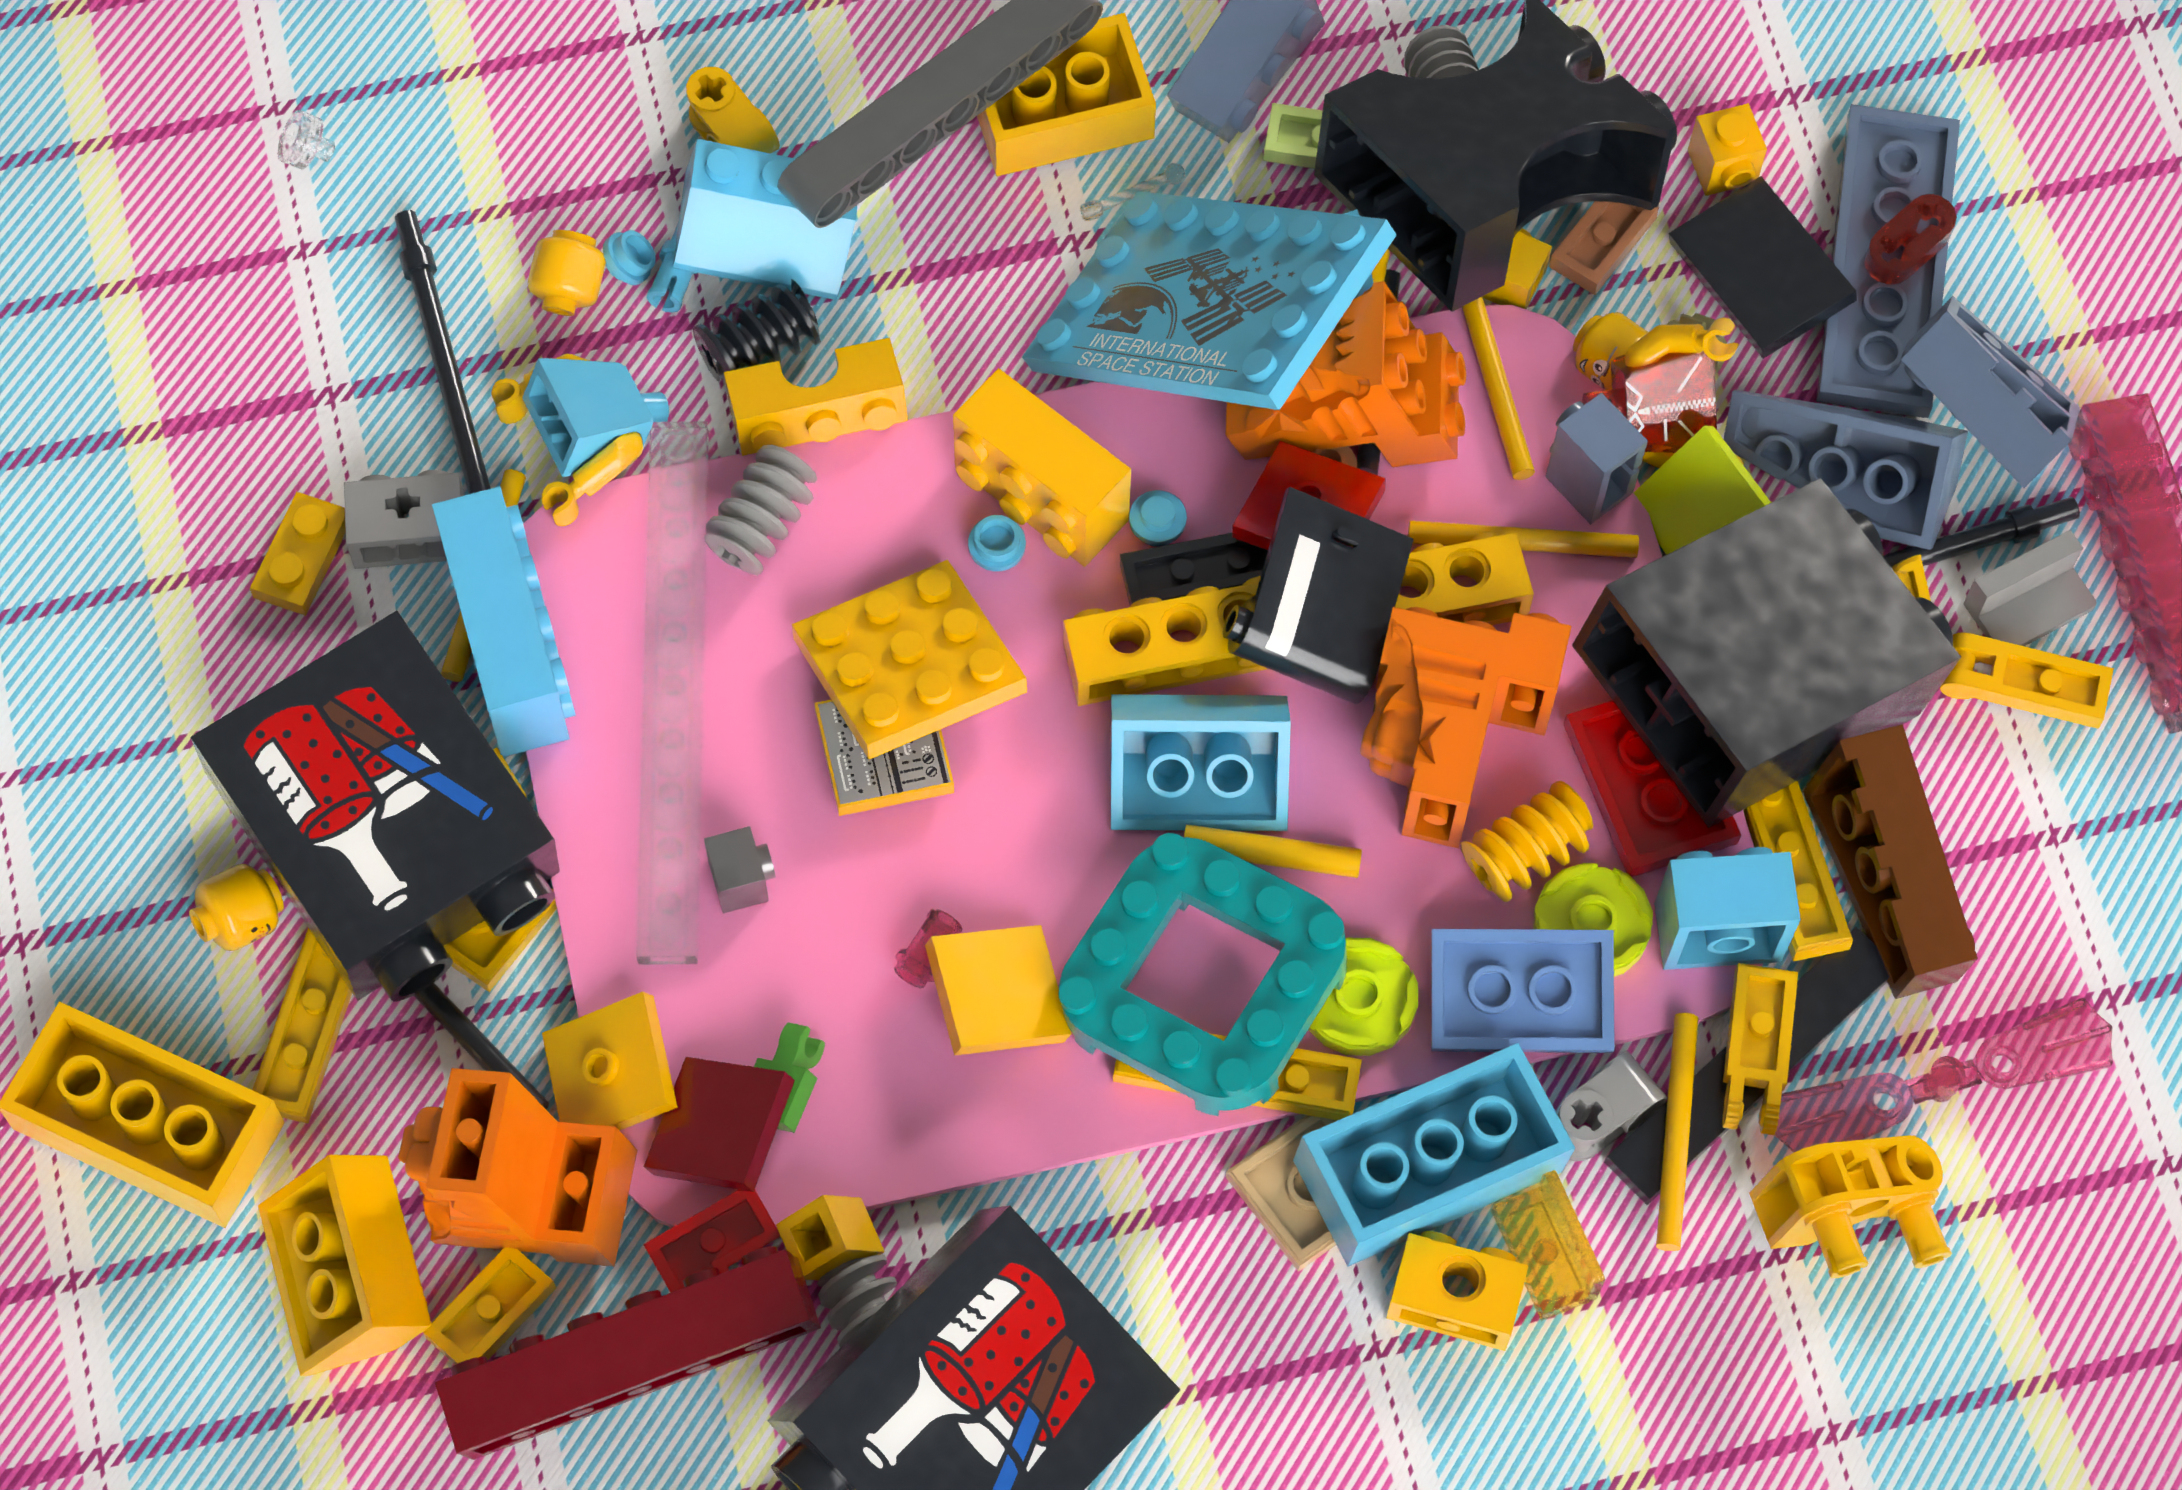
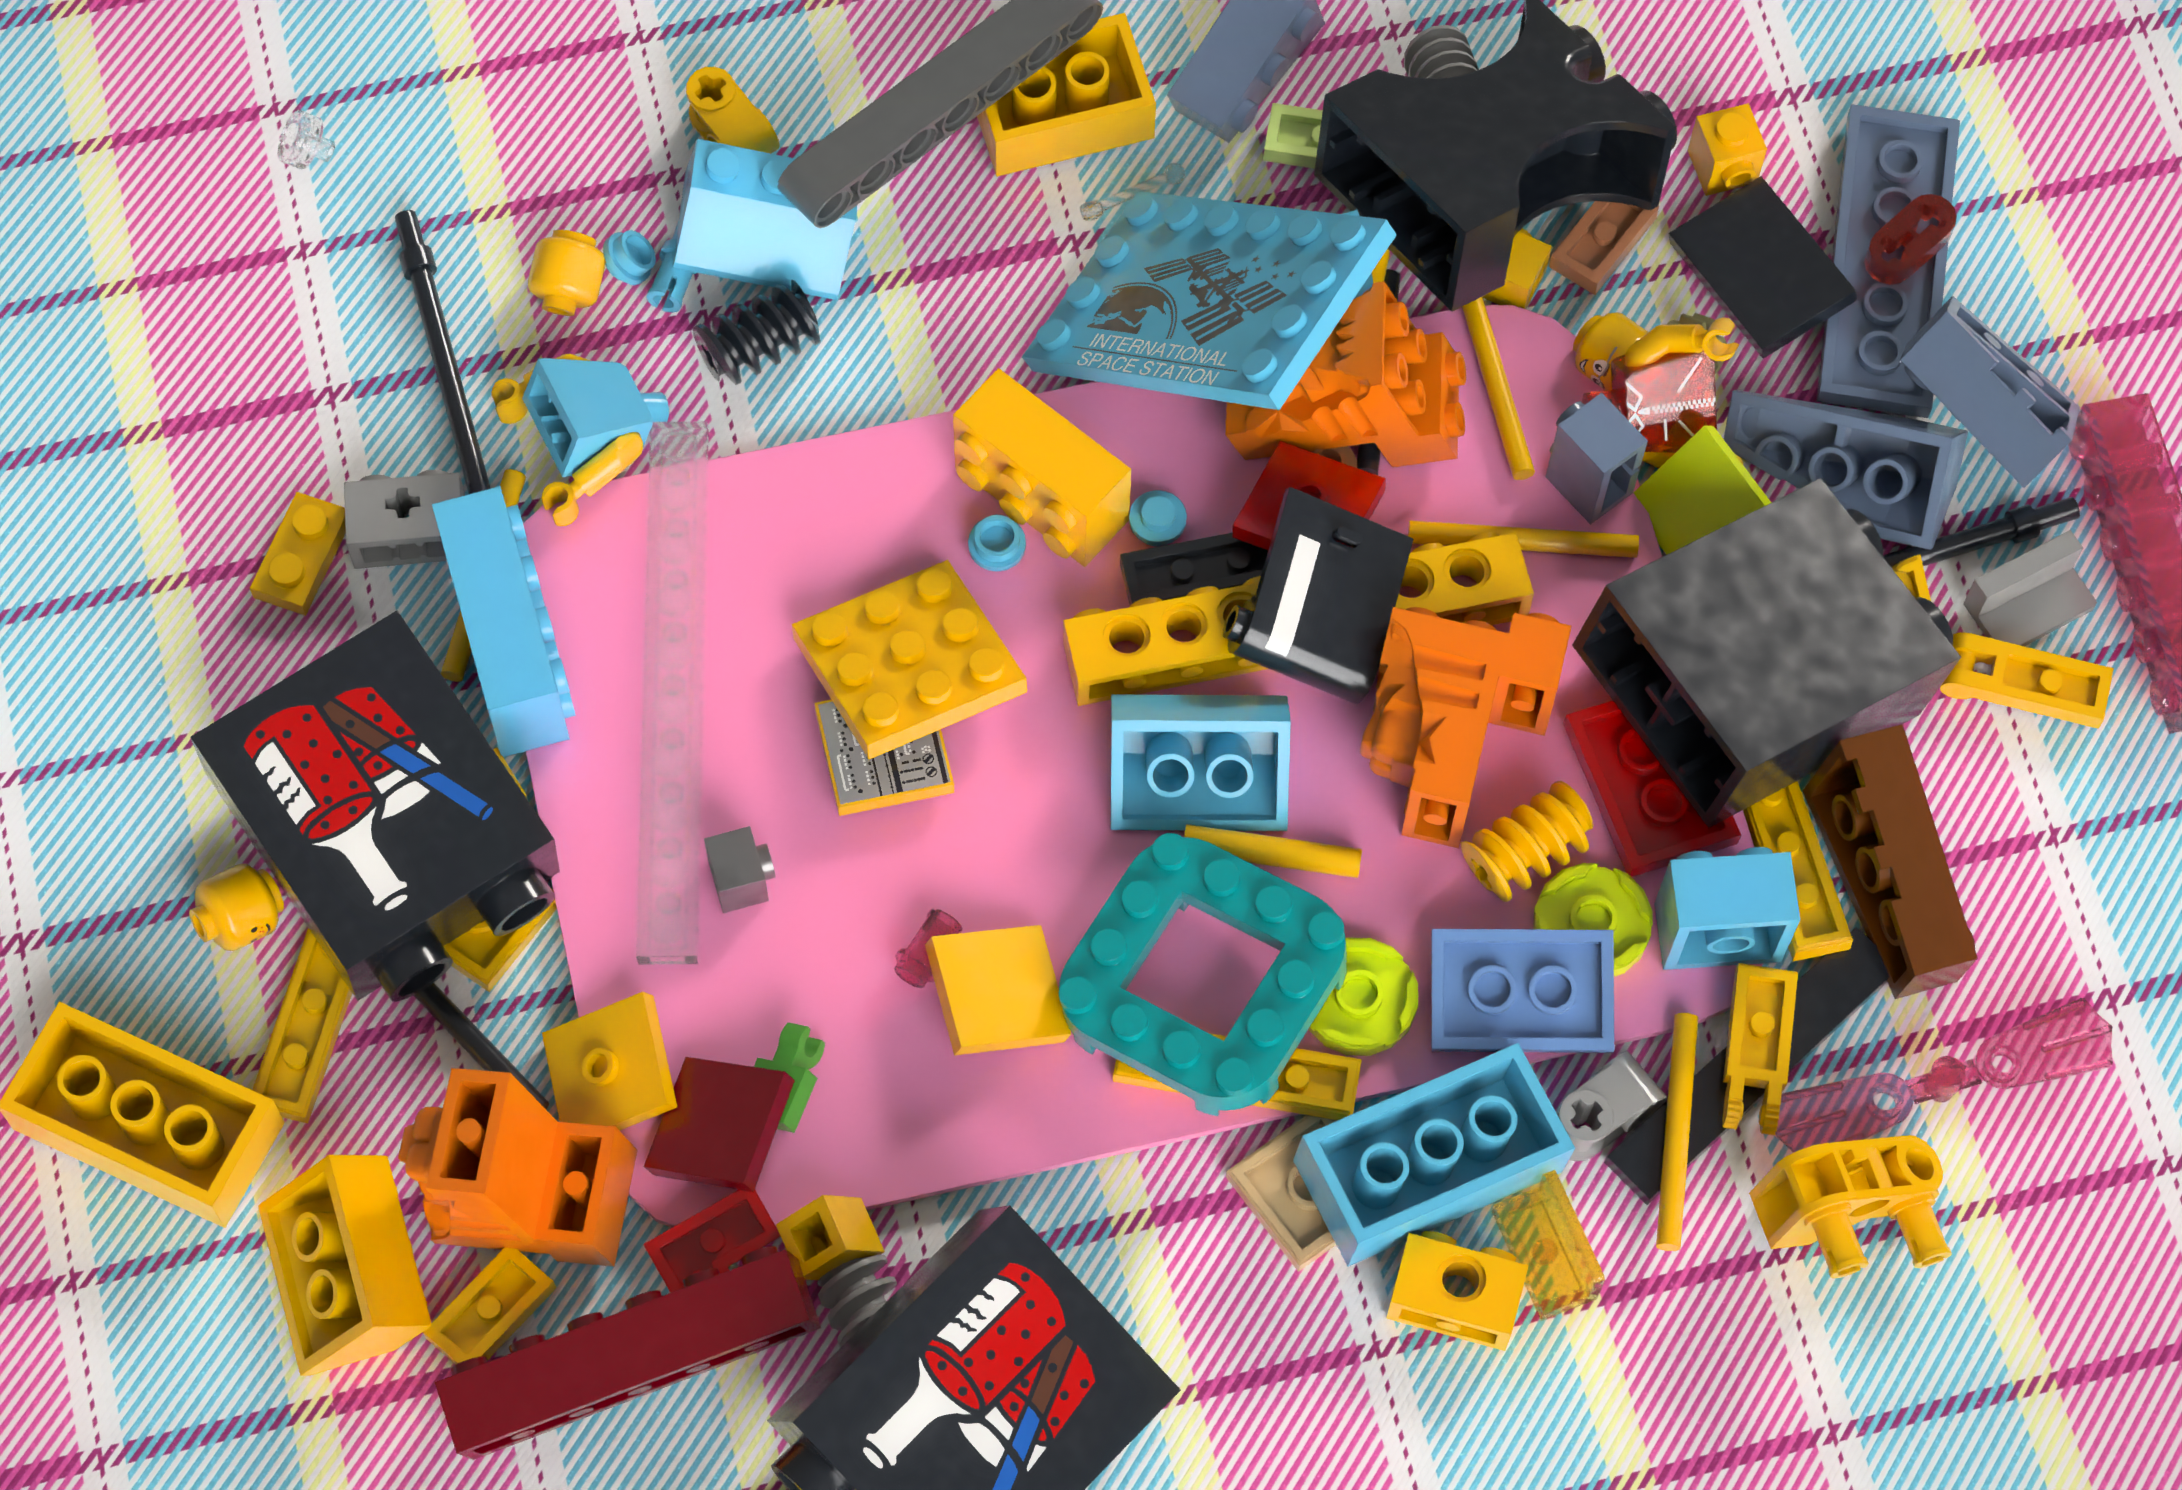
light grey piece [704,445,817,576] -> none
yellow arch [724,338,908,456] -> none

